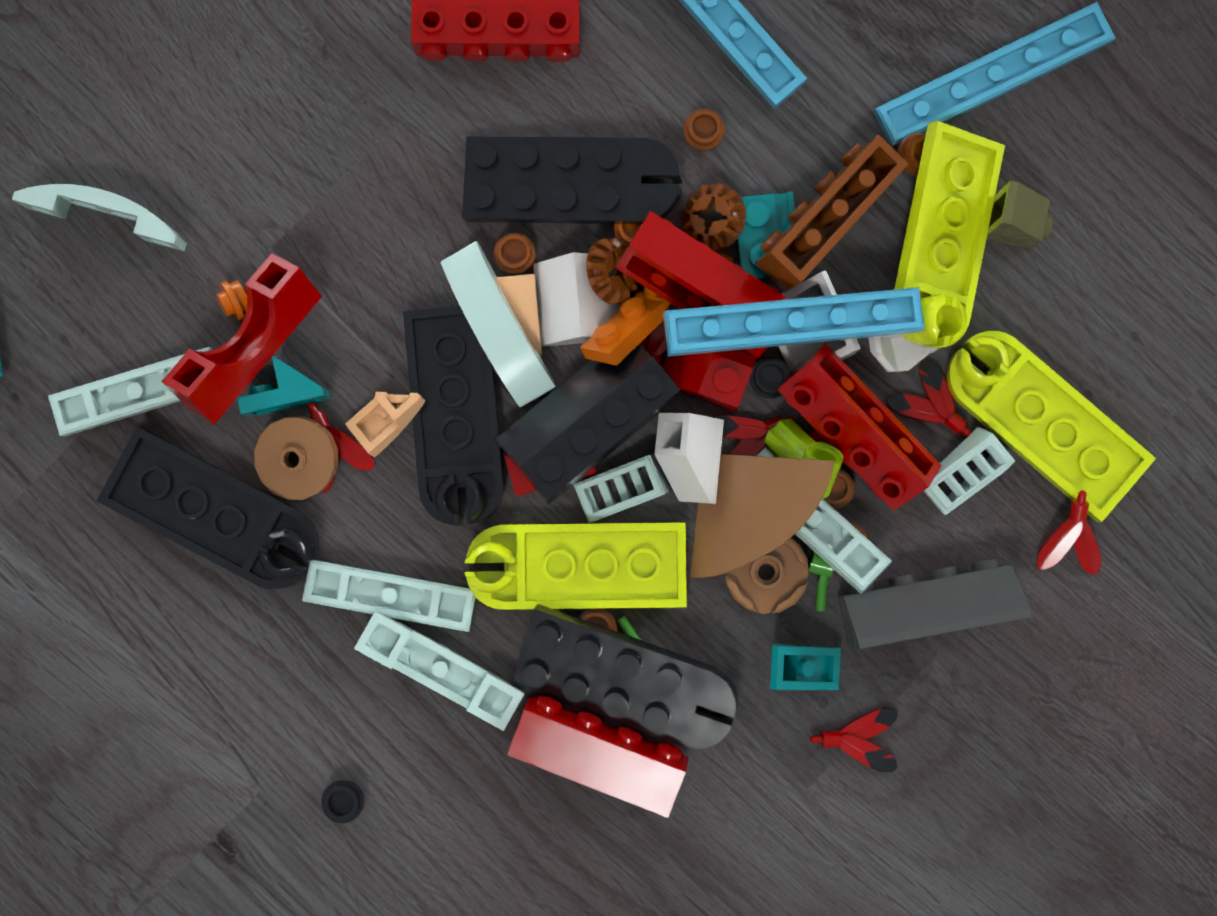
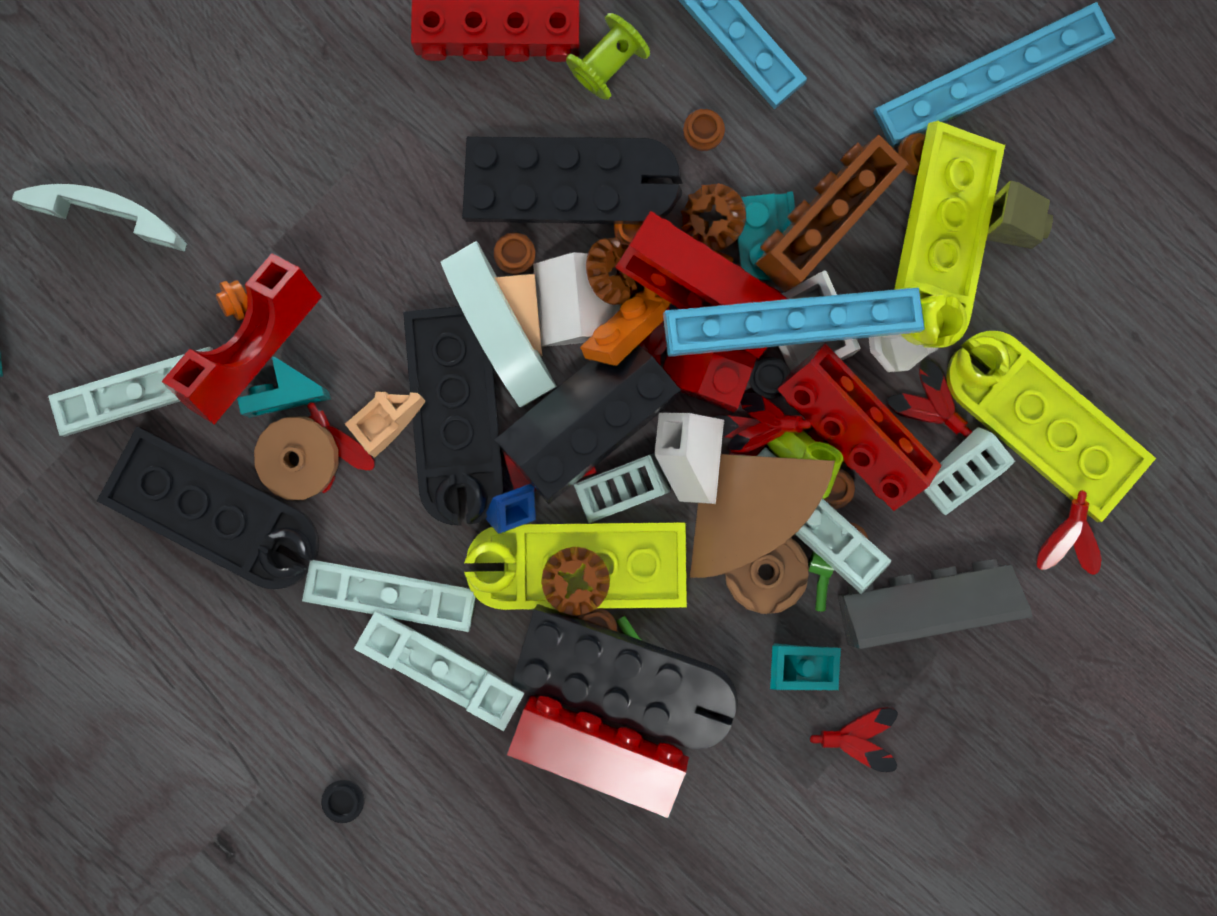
none -> blue slope [486,484,536,534]
none -> dark orange gear [541,547,610,616]
none -> lime hose [566,13,650,100]
none -> red piece [728,393,811,453]

